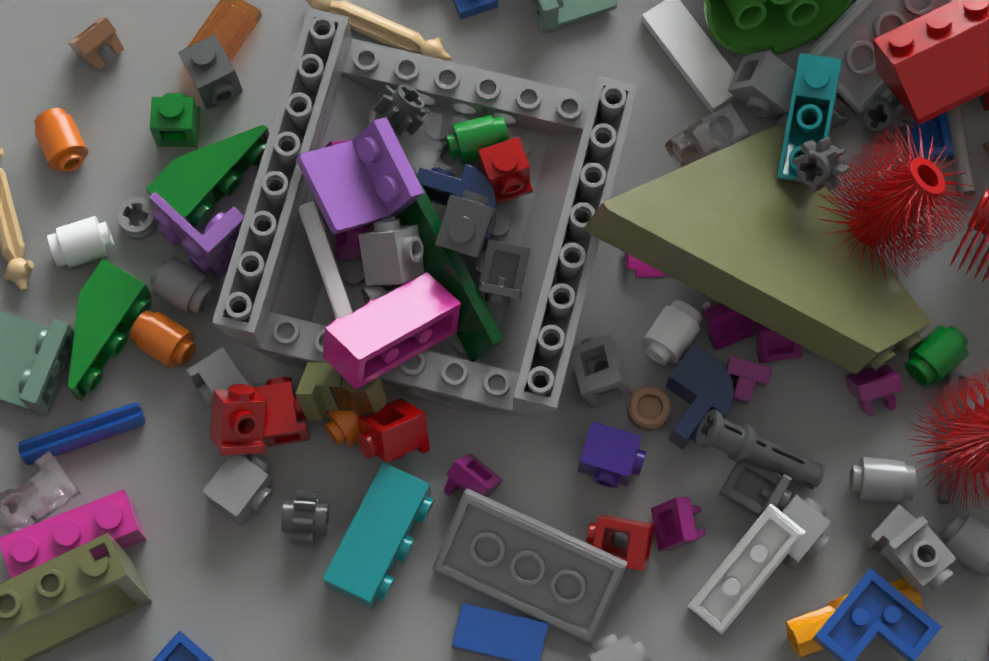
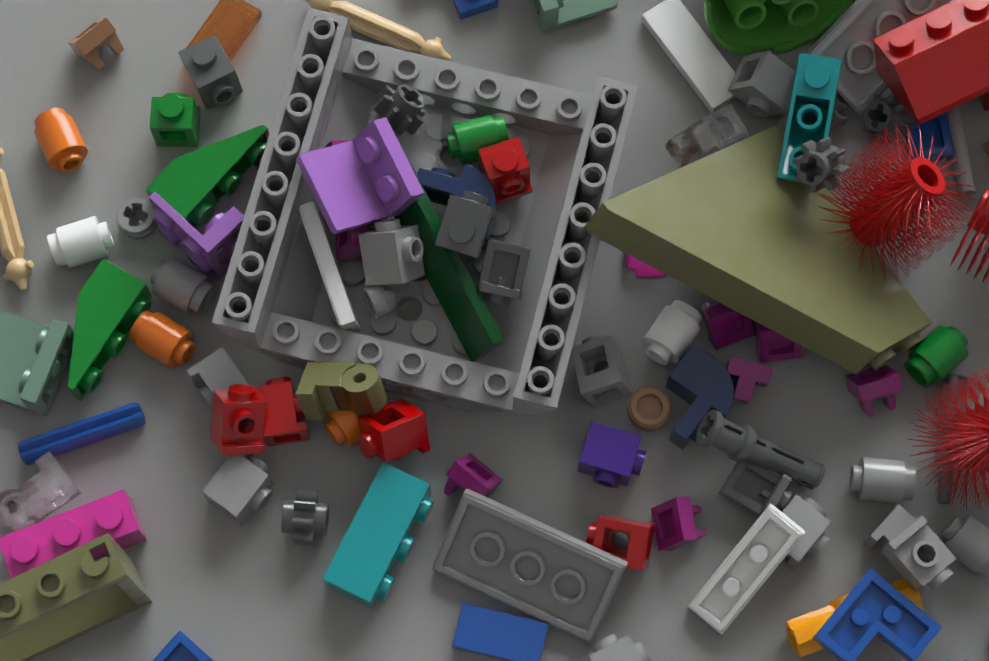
brick [323,272,461,389] -> none

